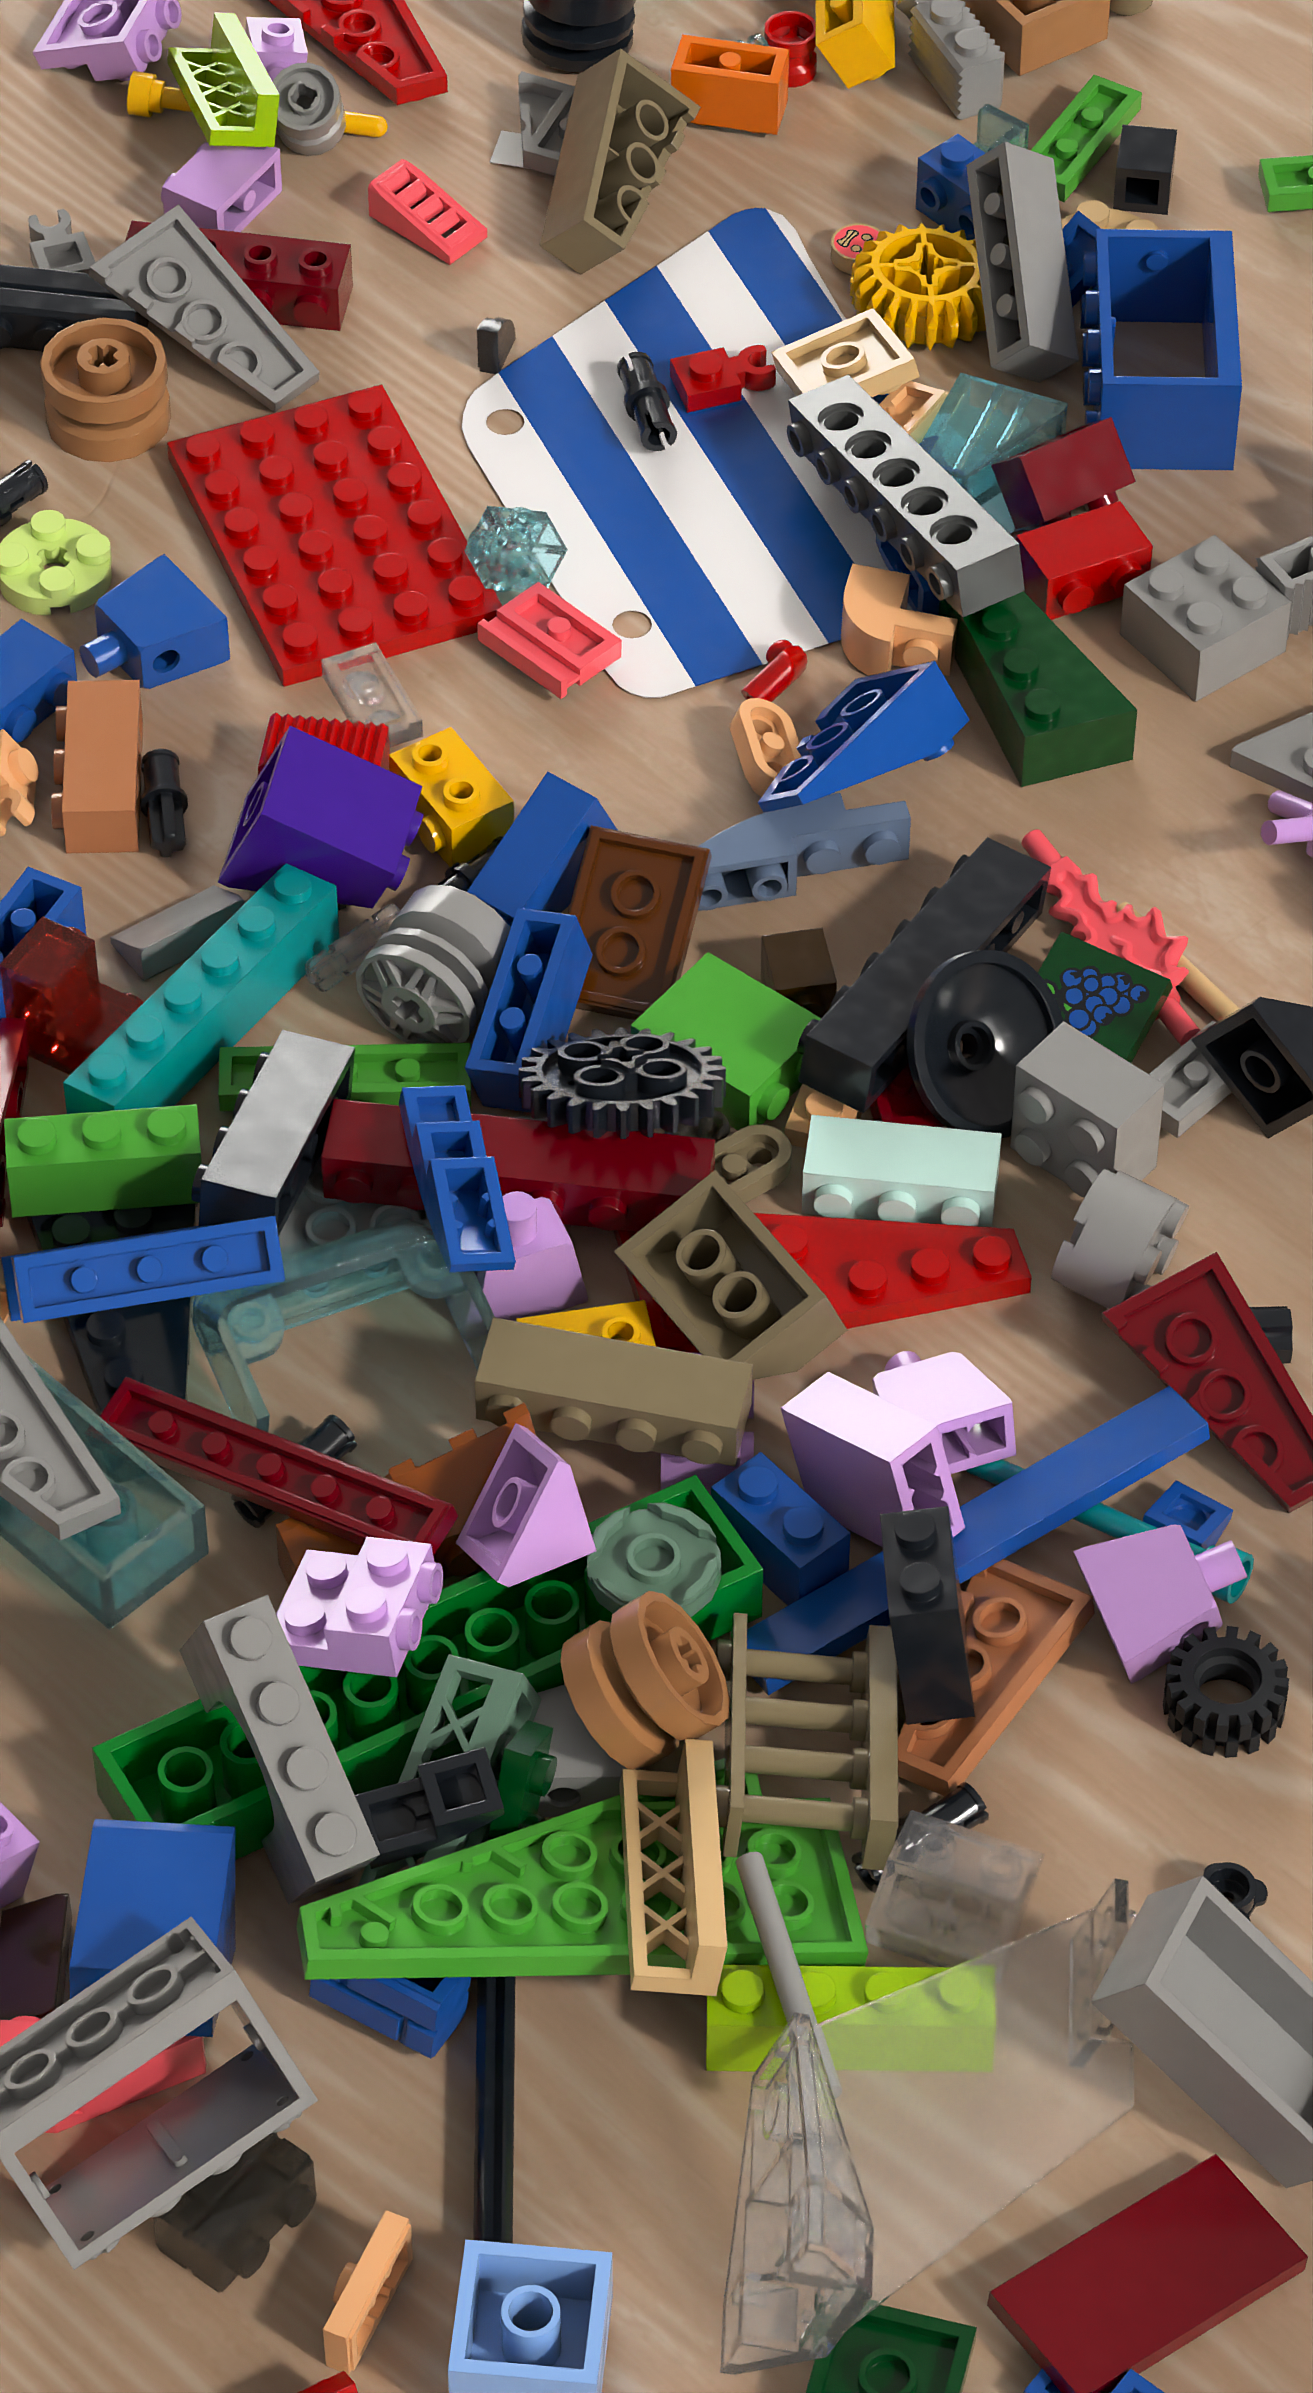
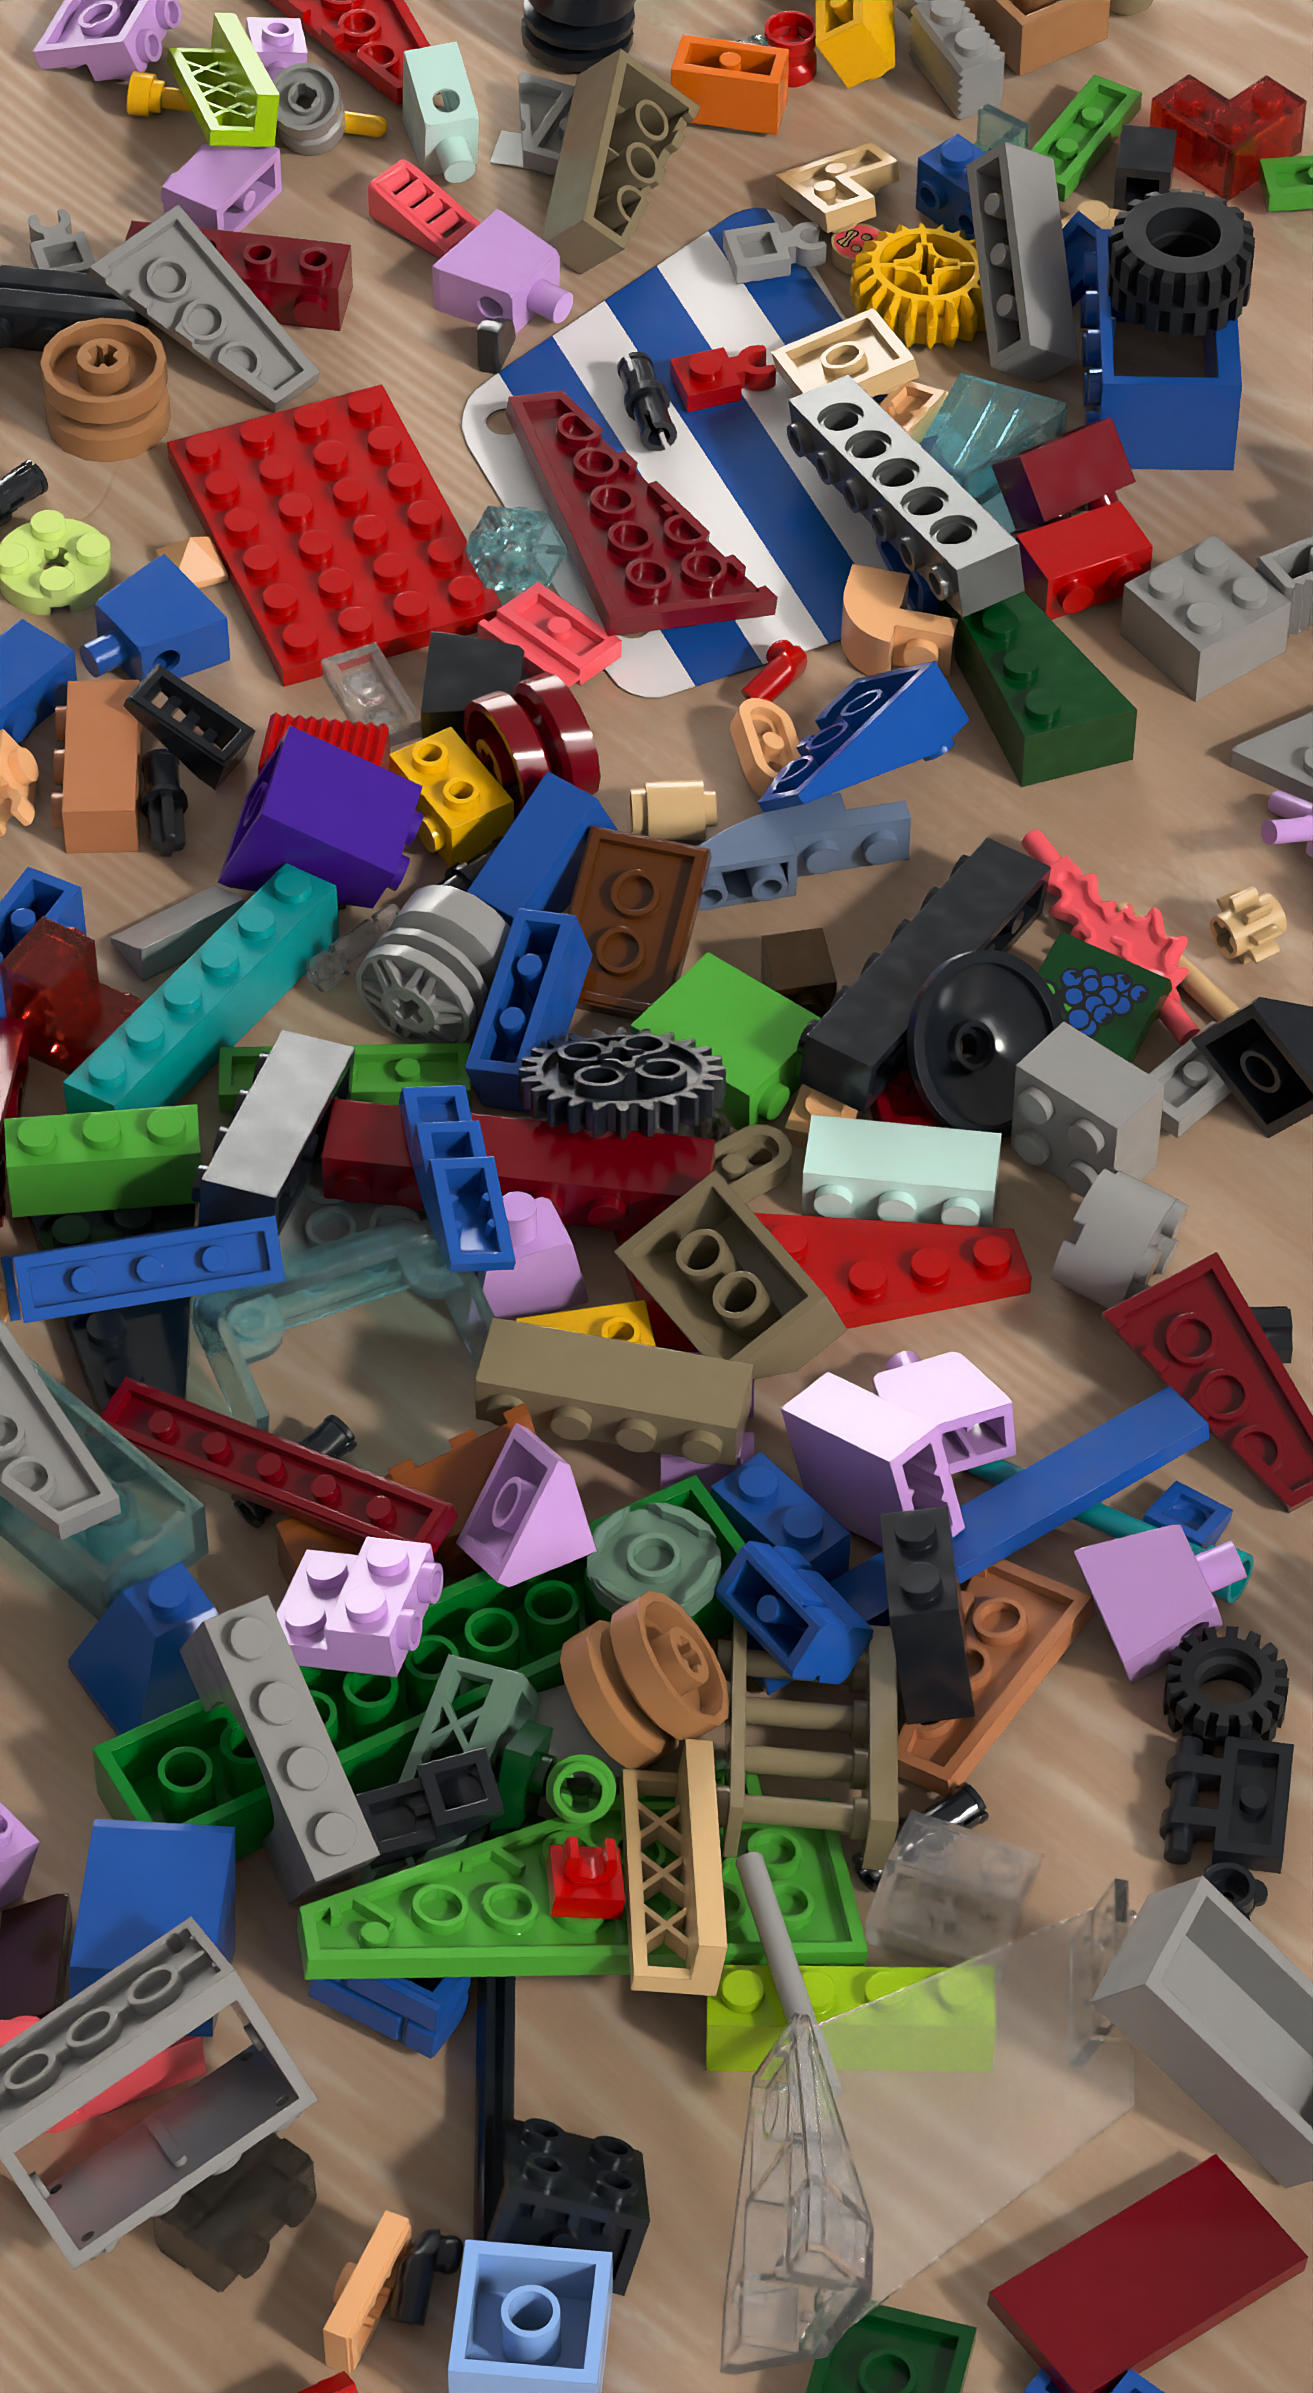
none -> blue slope [68,1561,218,1736]
none -> black slope [123,664,256,790]
none -> light nougat slope [156,536,229,588]
none -> black arm [389,2229,463,2326]
none -> light aqua torso [402,42,479,183]
none -> black torso [421,631,526,745]
none -> lavender torso [432,209,573,334]
none -> dark red wheel [463,672,601,821]
none -> black bracket [485,2118,650,2296]
none -> dark red wing [506,390,778,636]
none -> bright green cone [546,1754,616,1824]
none -> red tile [546,1837,625,1920]
none -> tan brick [630,779,717,841]
none -> blue brick [715,1541,874,1685]
none -> light grey plate [723,222,826,284]
none -> tan plate [775,142,900,233]
none -> black tyre [1107,189,1255,337]
none -> clear red brick [1149,74,1307,202]
none -> black plate [1159,1736,1294,1874]
none -> tan gear [1210,886,1287,965]

